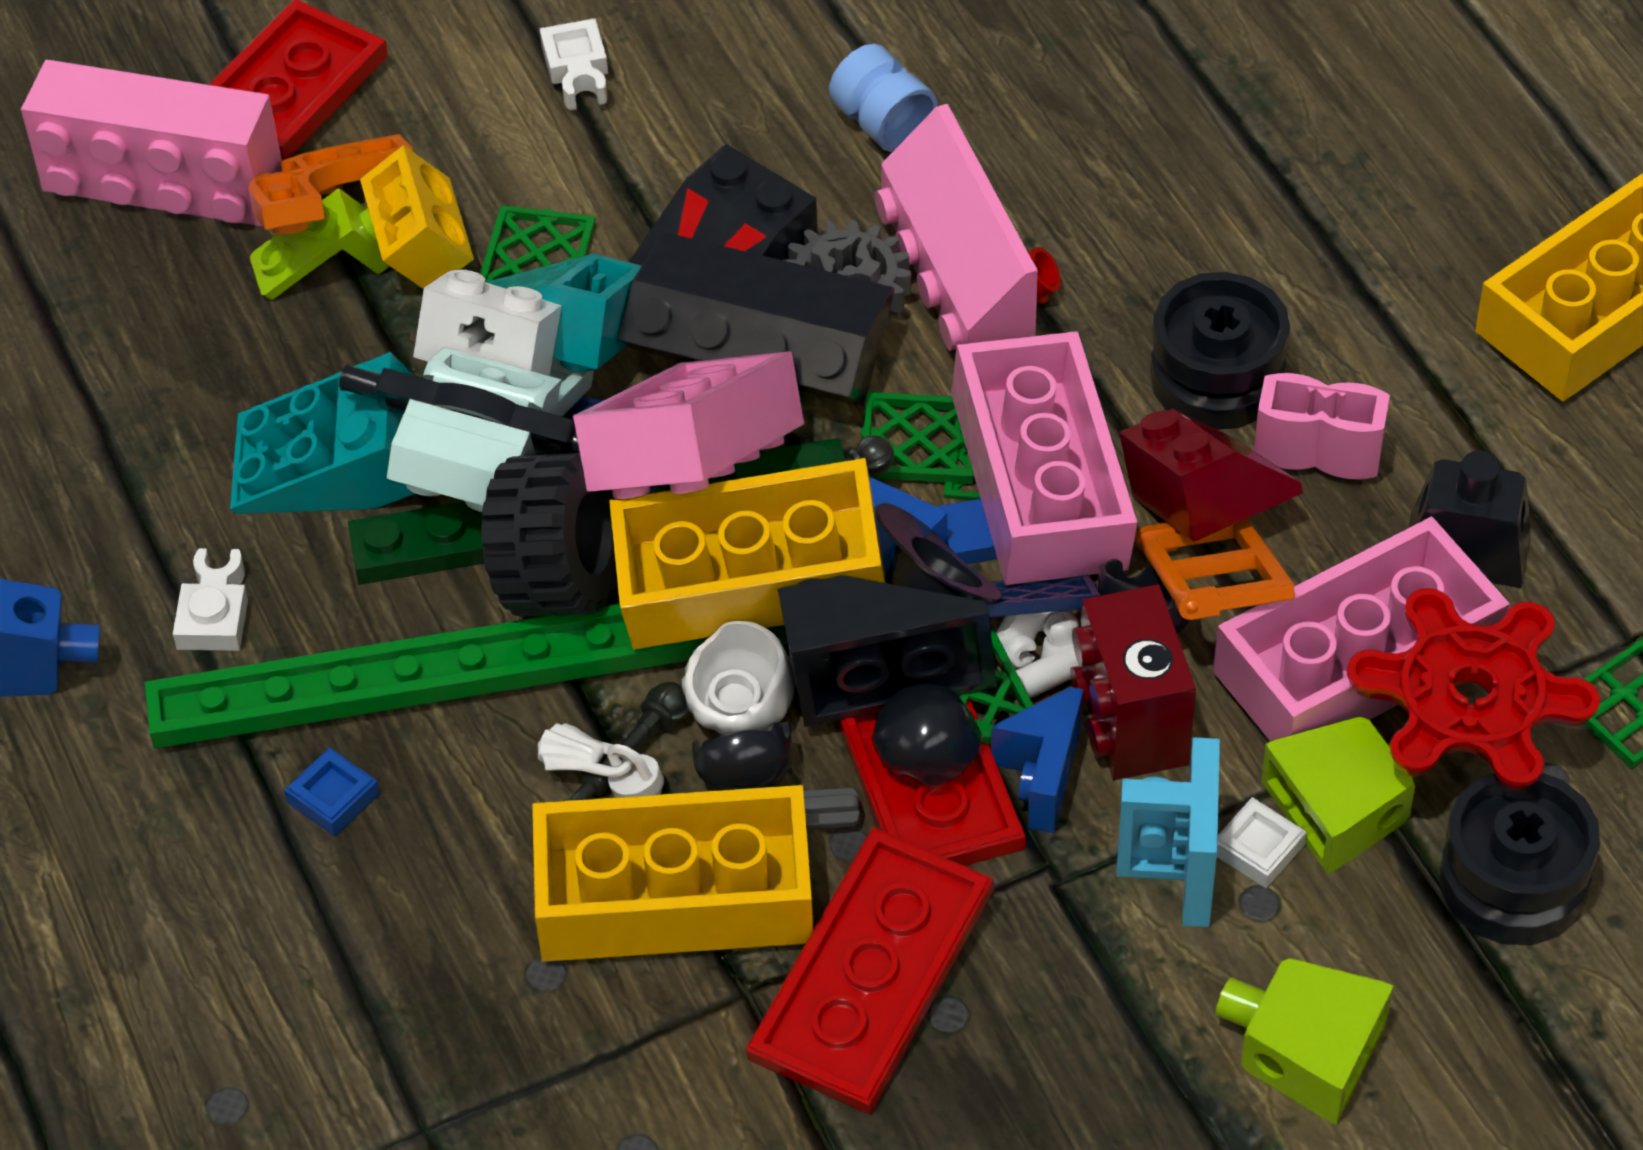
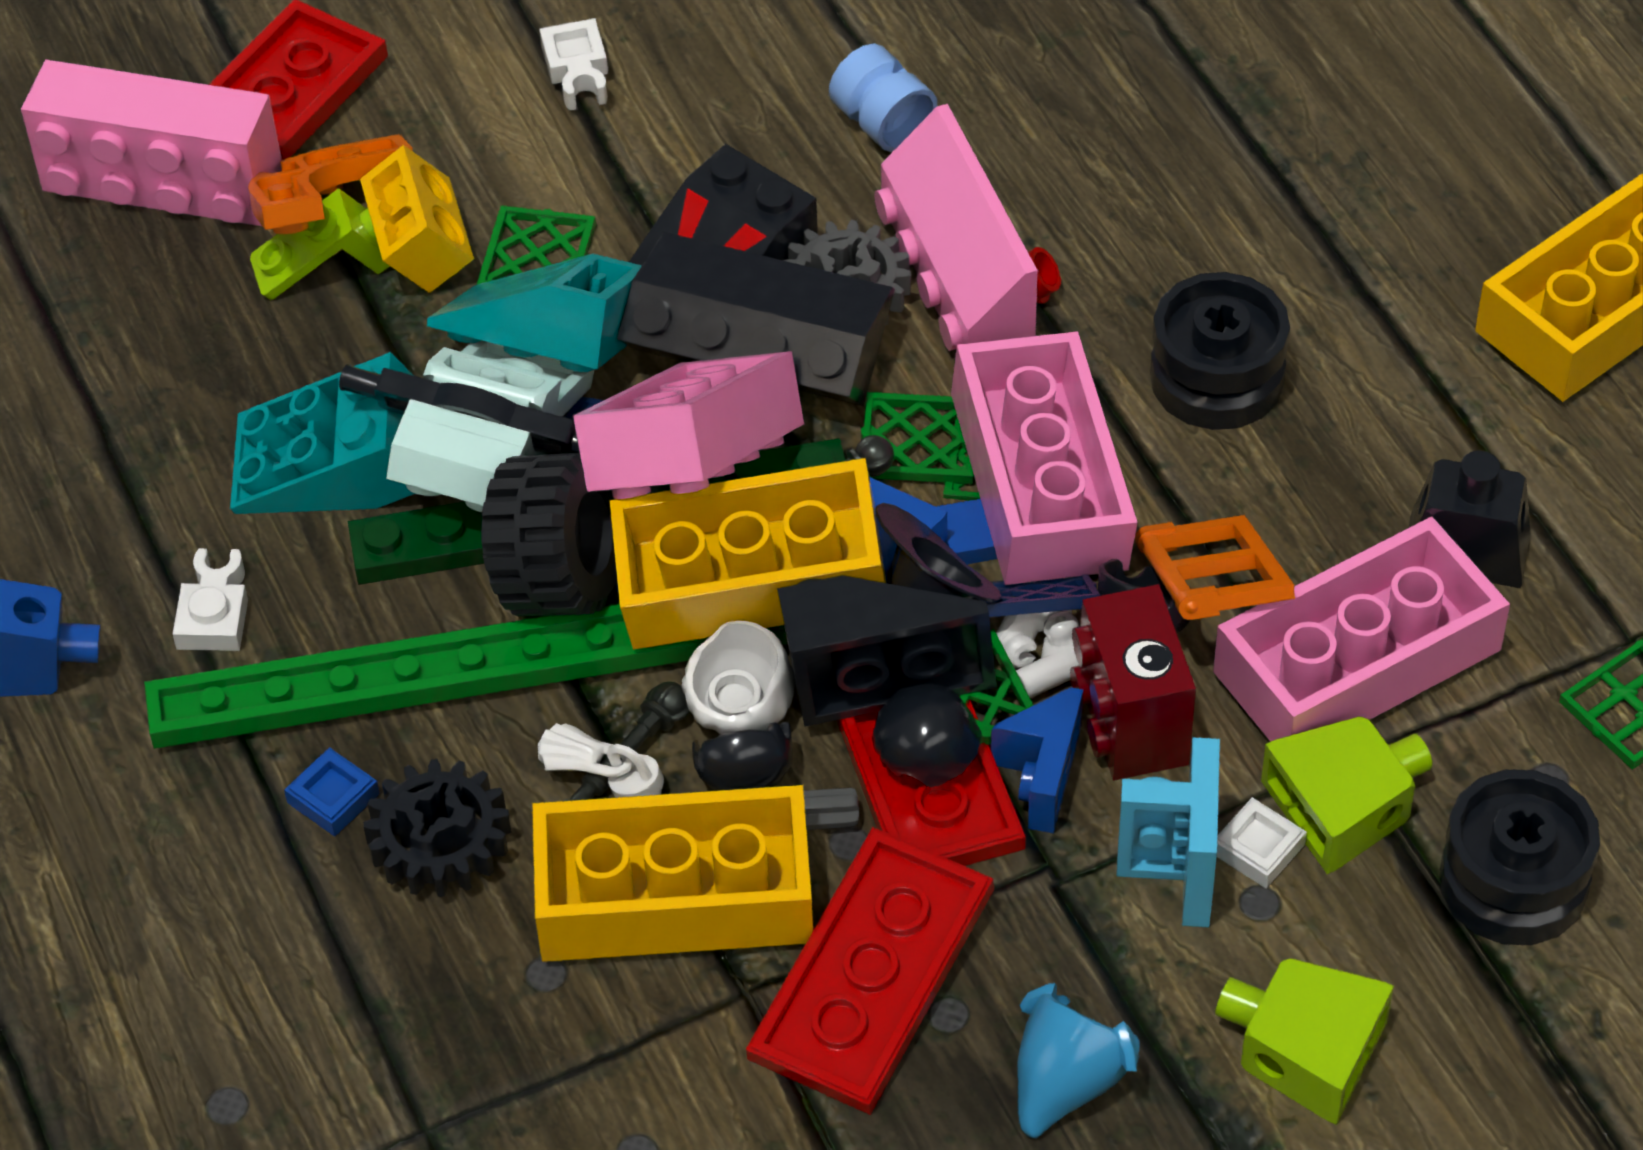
white brick [413,270,562,376] -> none
dark red slope [1119,409,1303,542] -> none
bright pink brick [1254,373,1390,479] -> none
red plate [1347,588,1600,791] -> none
none -> black gear [364,759,511,897]
none -> dark azure hat [1018,983,1140,1139]

